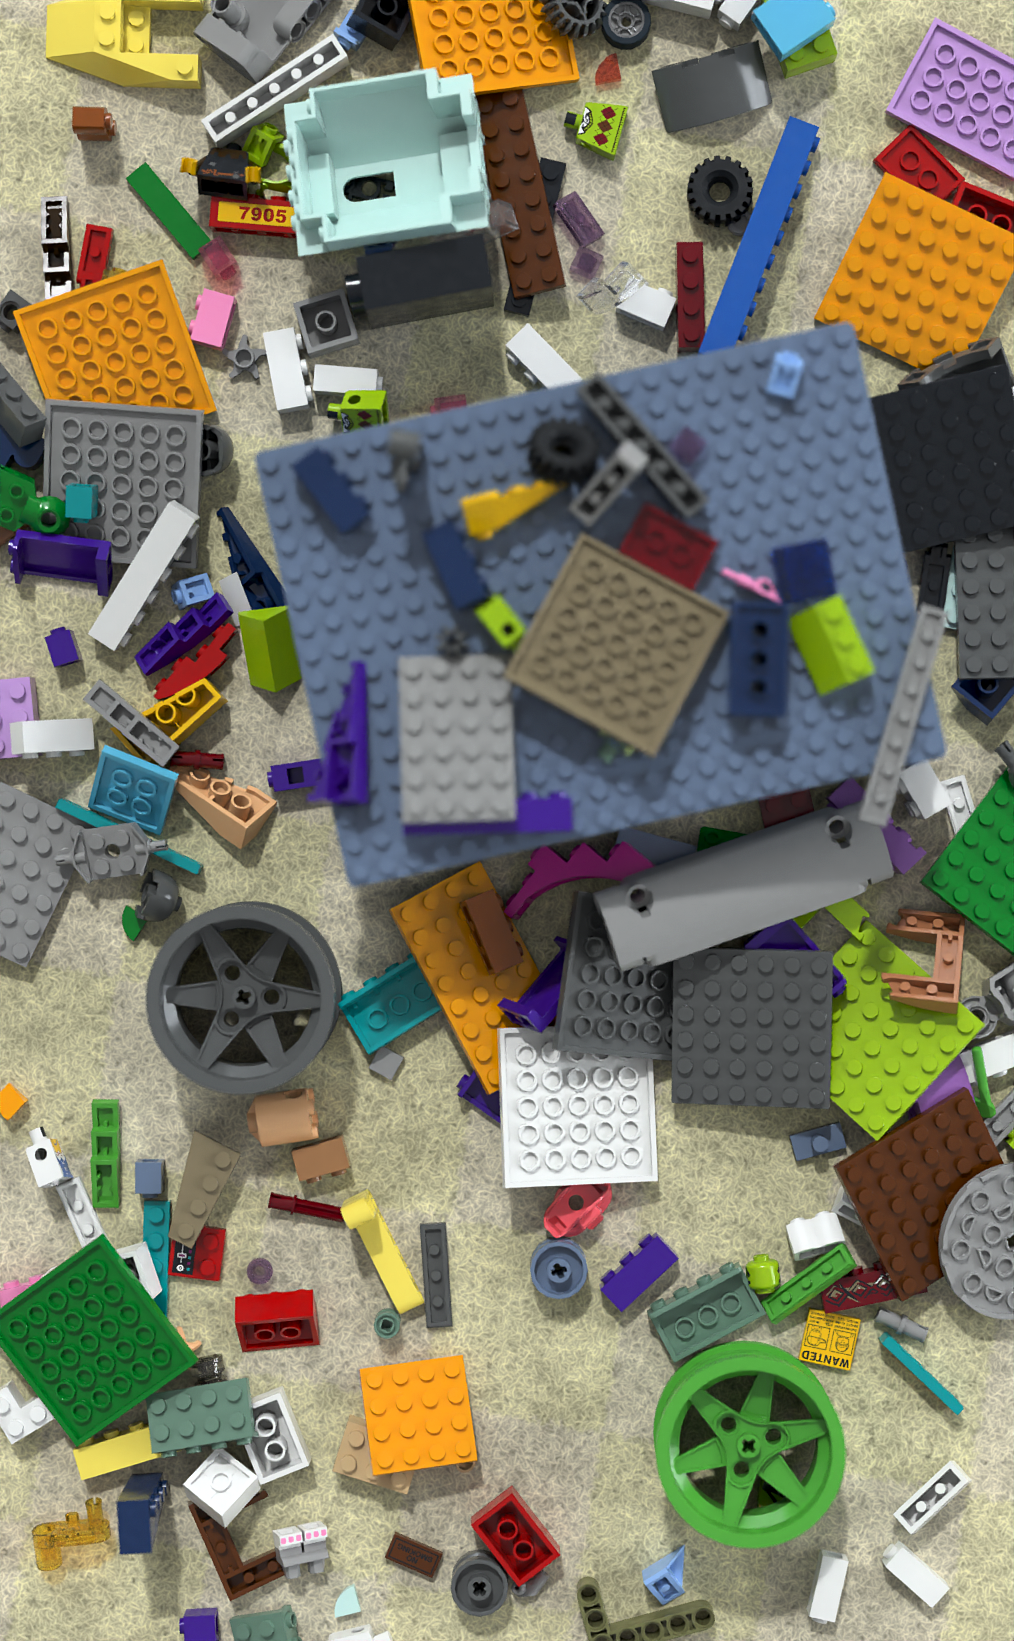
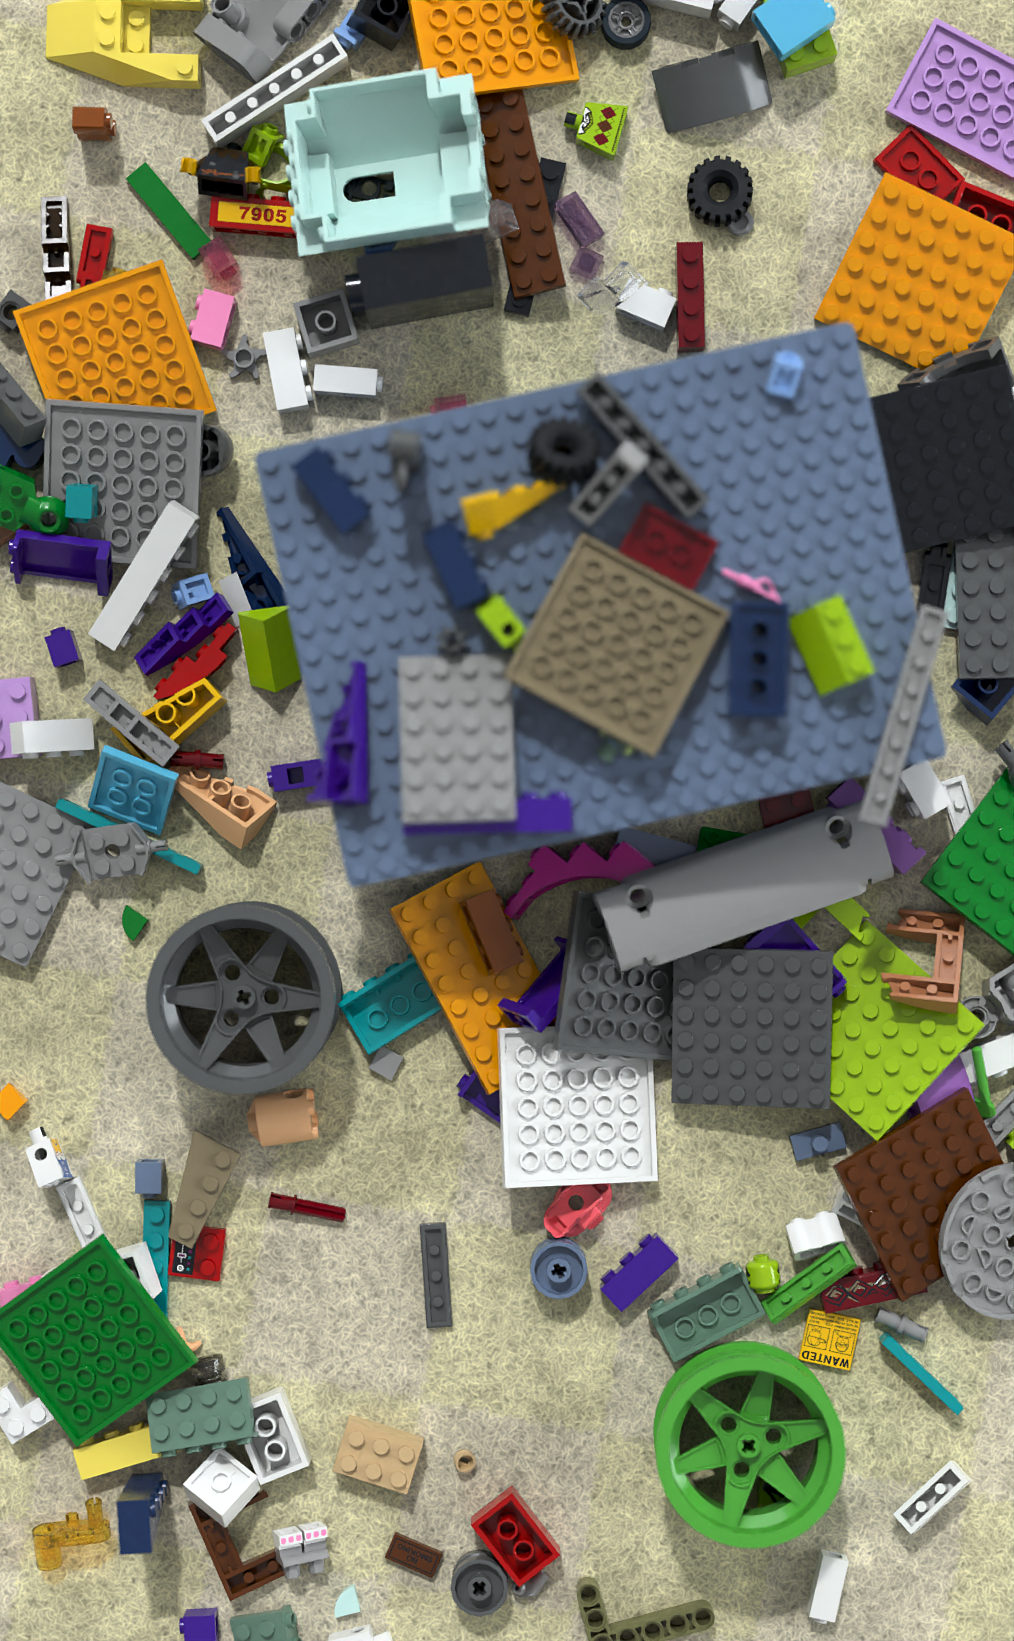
bright green slope [90,1099,120,1208] -> none
dark grey cylinder [135,869,182,922] -> none
red slope [235,1289,320,1352] -> none
clear purple plate [247,1258,273,1284] -> none
medium nougat brick [291,1134,351,1184] -> none
lime torso [327,390,390,433] -> none
light yellow beam [341,1189,424,1314] -> none
light orange plate [359,1355,477,1476] -> none
sand green wheel [374,1308,401,1339] -> none
white brick [505,323,583,389] -> none
clear red tile [595,53,621,86] -> none
light blue slope [642,1544,685,1606] -> none
clear purple plate [668,426,708,466] -> none
blue brick [697,116,820,355] -> none
clear blue tile [771,538,837,603] -> none
white brick [882,1541,949,1608] -> none

